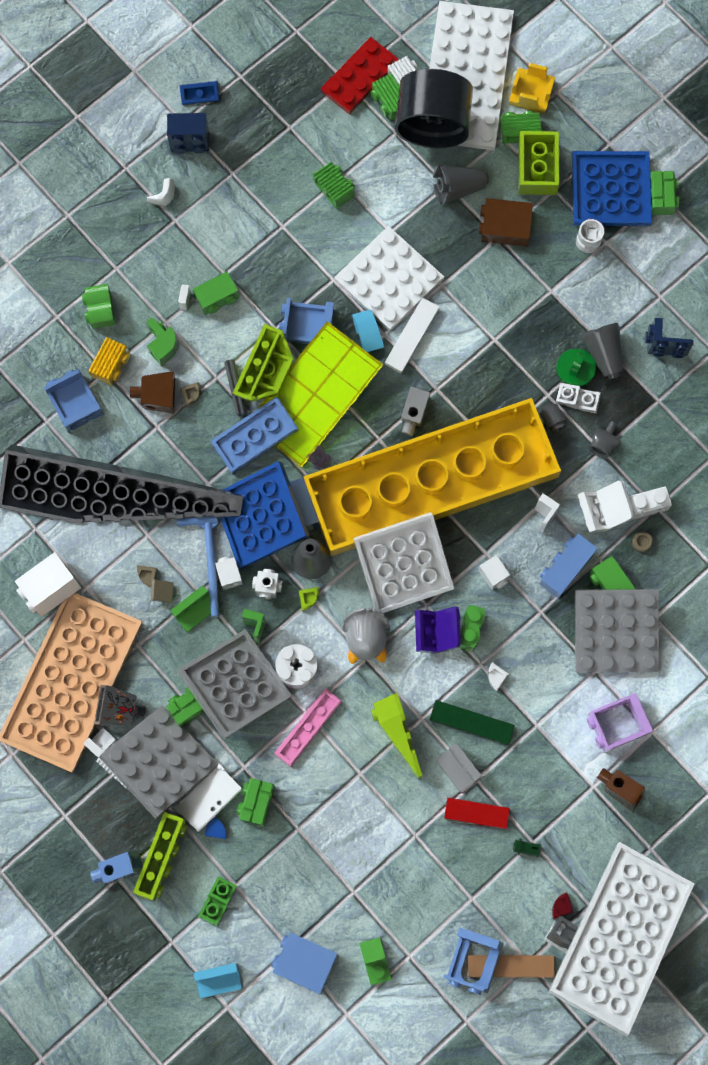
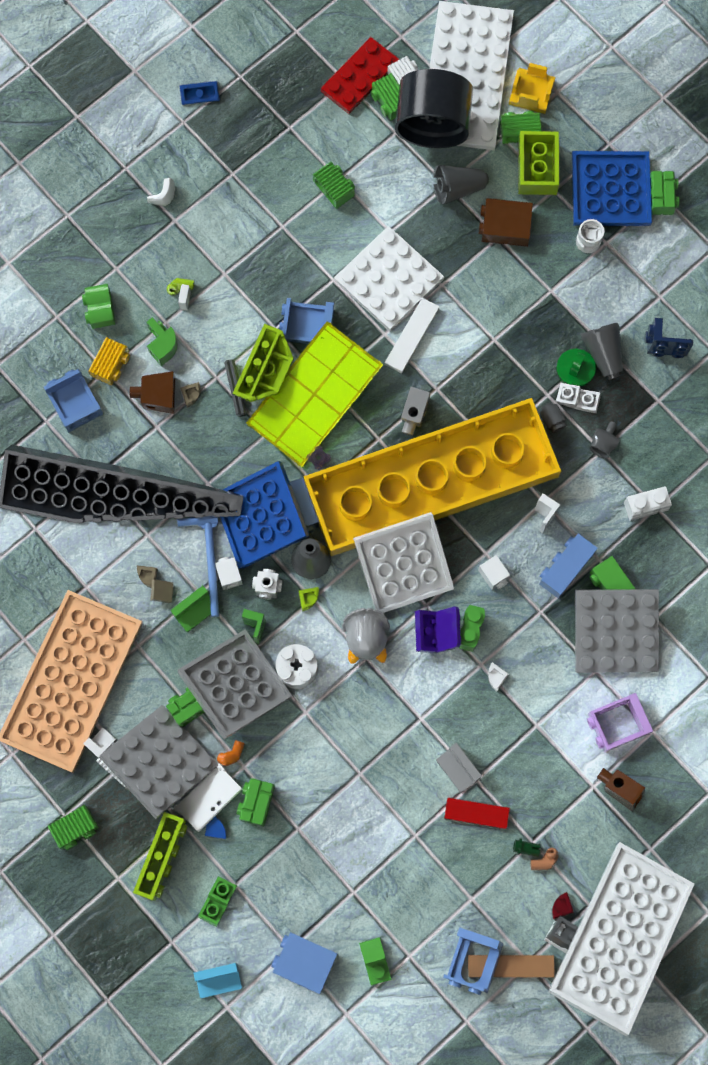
white brick [15,552,81,617] -> none
medium blue torso [91,852,143,884] -> none
dark grey torso [94,685,146,725] -> none
dark blue brick [167,113,209,154] -> none
bright green brick [193,271,240,315] -> none
medium blue tile [211,397,299,474] -> none
bright pink tile [274,688,342,767] -> none
medium azure slope [352,309,384,352] -> none
lime wedge [371,693,422,779] -> none
dark green tile [429,700,515,745] -> none
white bracket [578,481,634,533] -> none
dark tan tile [632,532,653,553] -> none
none -> bright green brick [47,805,99,851]
none -> lime arm [166,278,195,295]
none -> orange arm [217,740,245,766]
none -> nougat arm [530,848,559,870]

